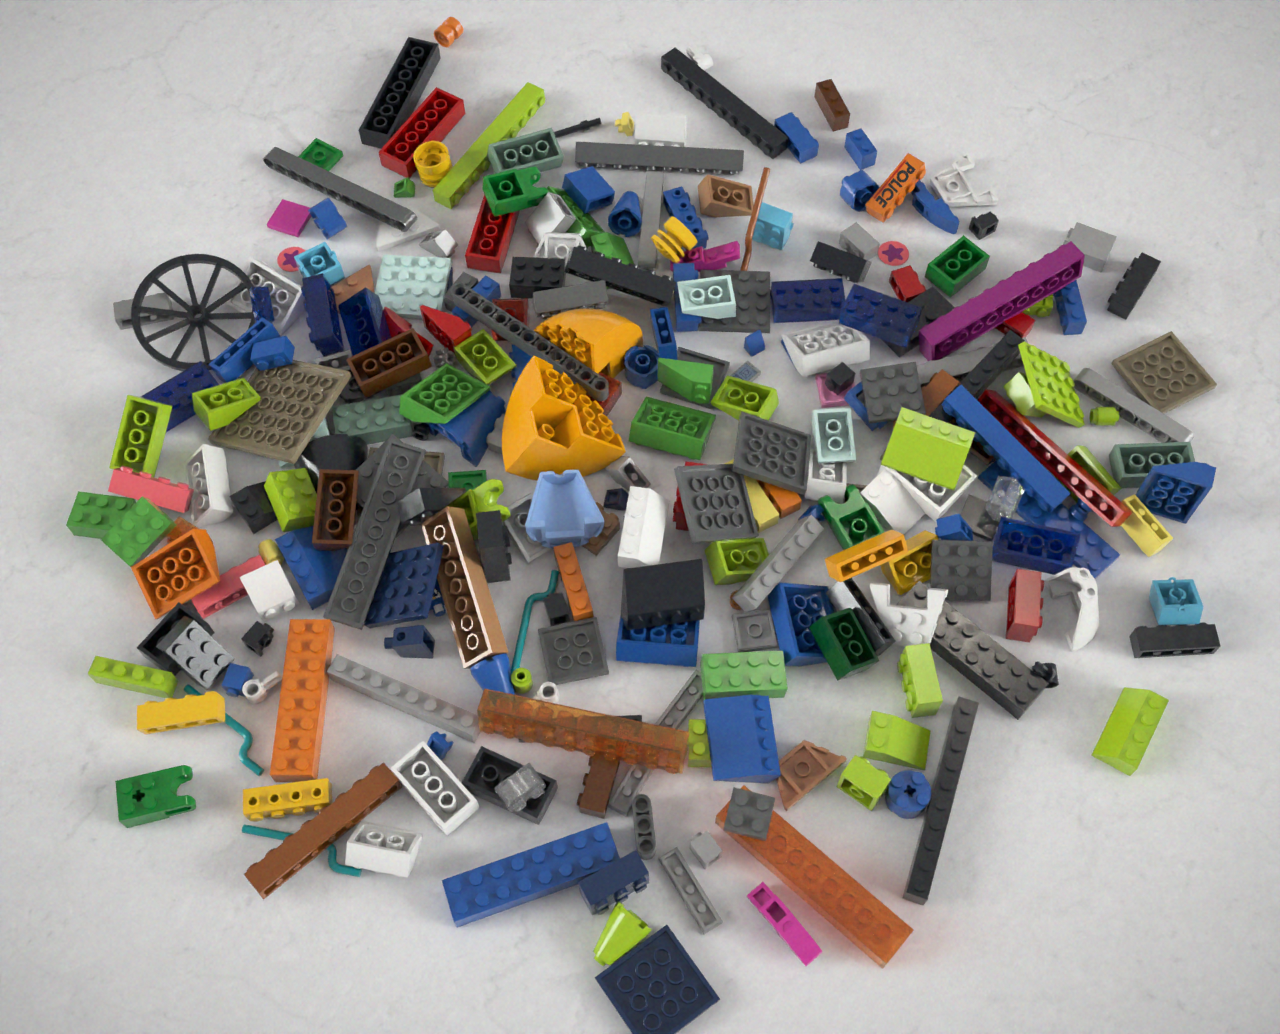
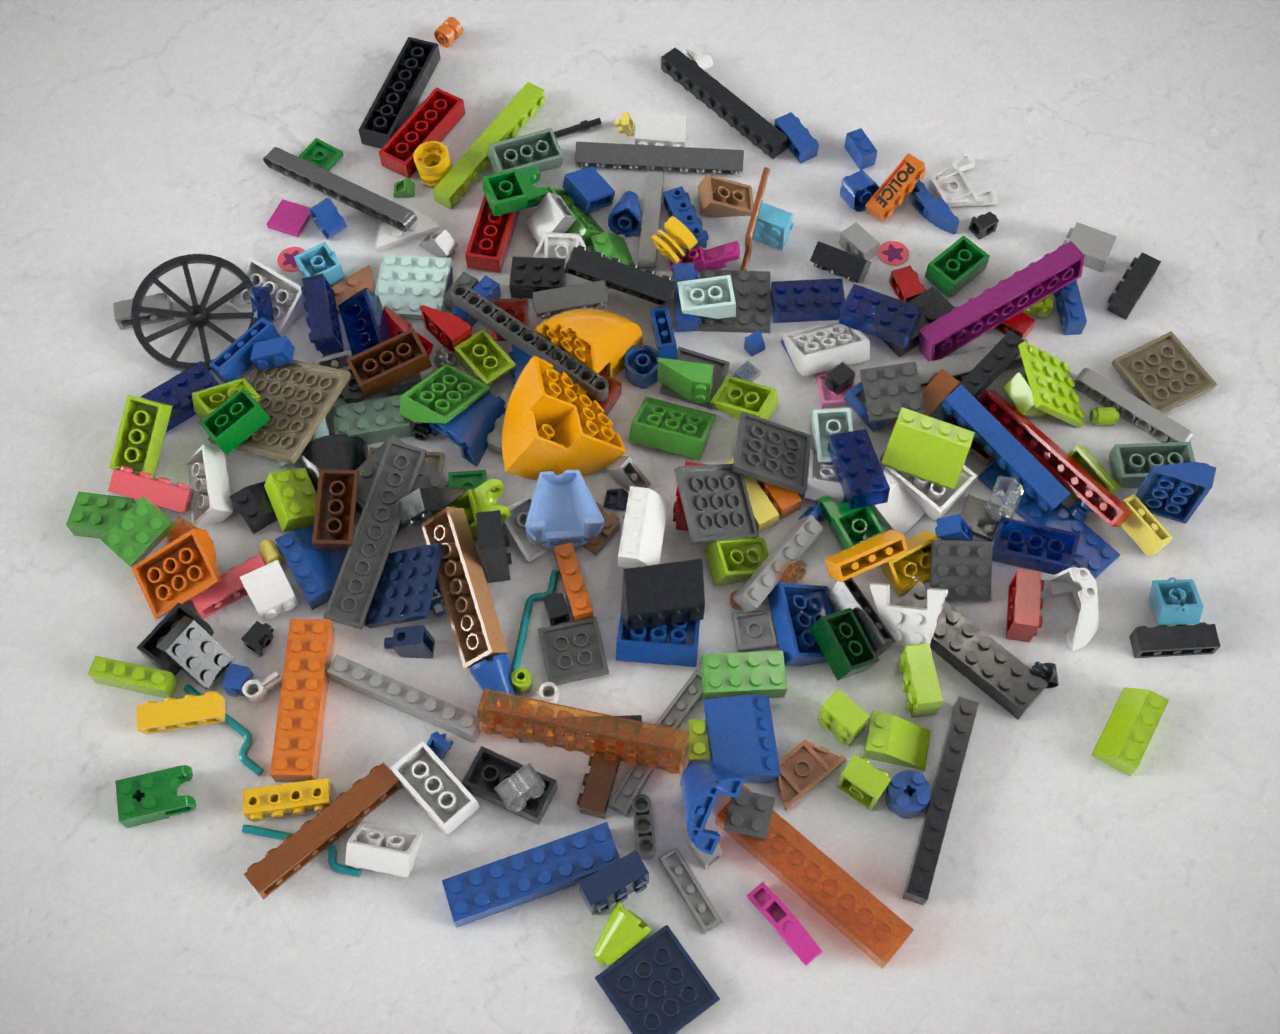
reddish brown brick [814,79,850,132] -> none
none -> green brick [199,388,271,455]
none -> blue cone [680,760,746,855]
none -> clear orange plate [781,560,808,584]
none -> lime brick [817,689,869,746]
none -> clear blue brick [827,429,890,510]

